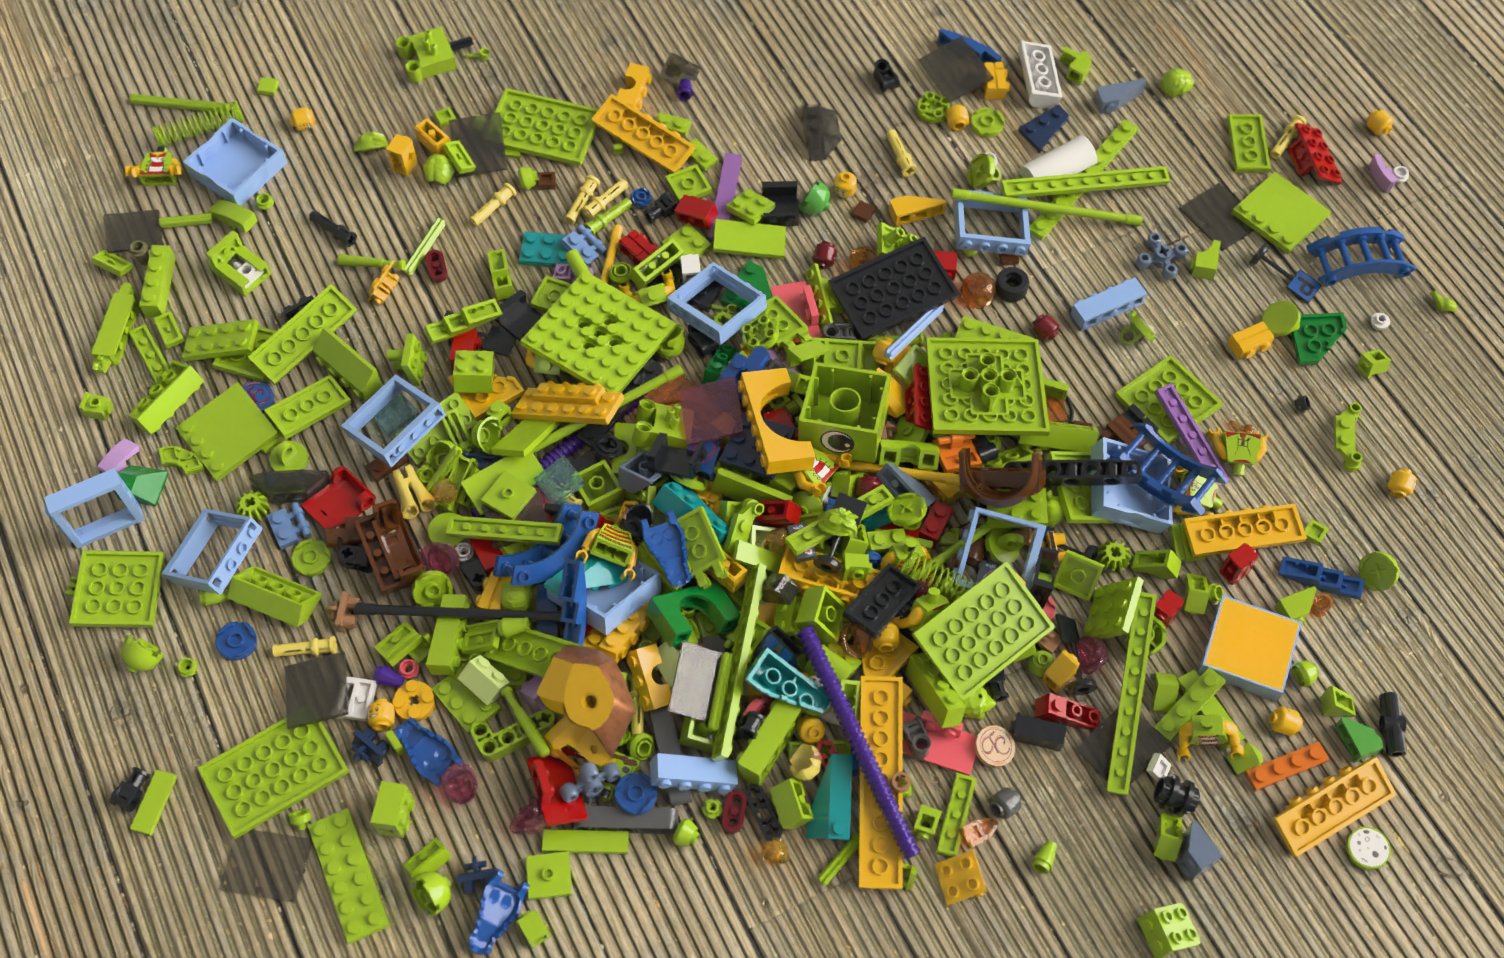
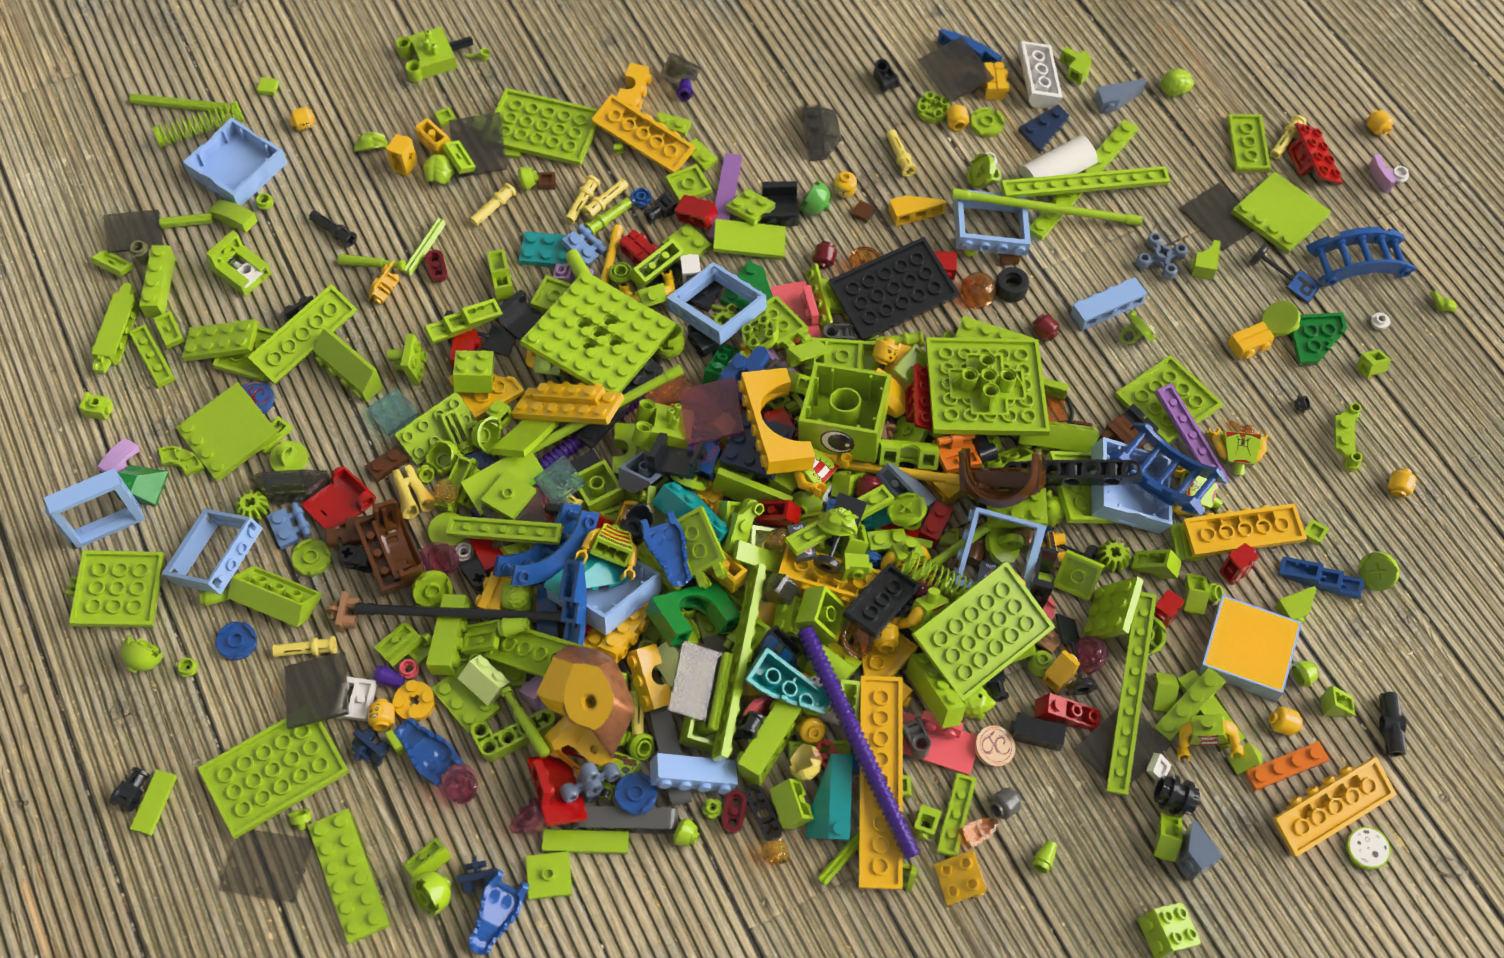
torso [125,146,183,186] -> none
lime wedge [128,360,204,435] -> none
lime plate [264,375,351,440] -> none
light blue window [341,374,446,467] -> none
lime brick [370,781,416,838] -> none
lime axle [426,445,463,494] -> none
dark blue hinge [462,451,502,462] -> none
lime brick [517,909,551,948] -> none
black gear [592,434,623,460] -> none
lime plate [877,222,918,256] -> none
light blue axle [884,305,944,360] -> none
medium nougat bush [891,772,911,793] -> none
clear orange bush [1310,593,1334,617] -> none
bright green slope [1335,717,1384,762] -> none

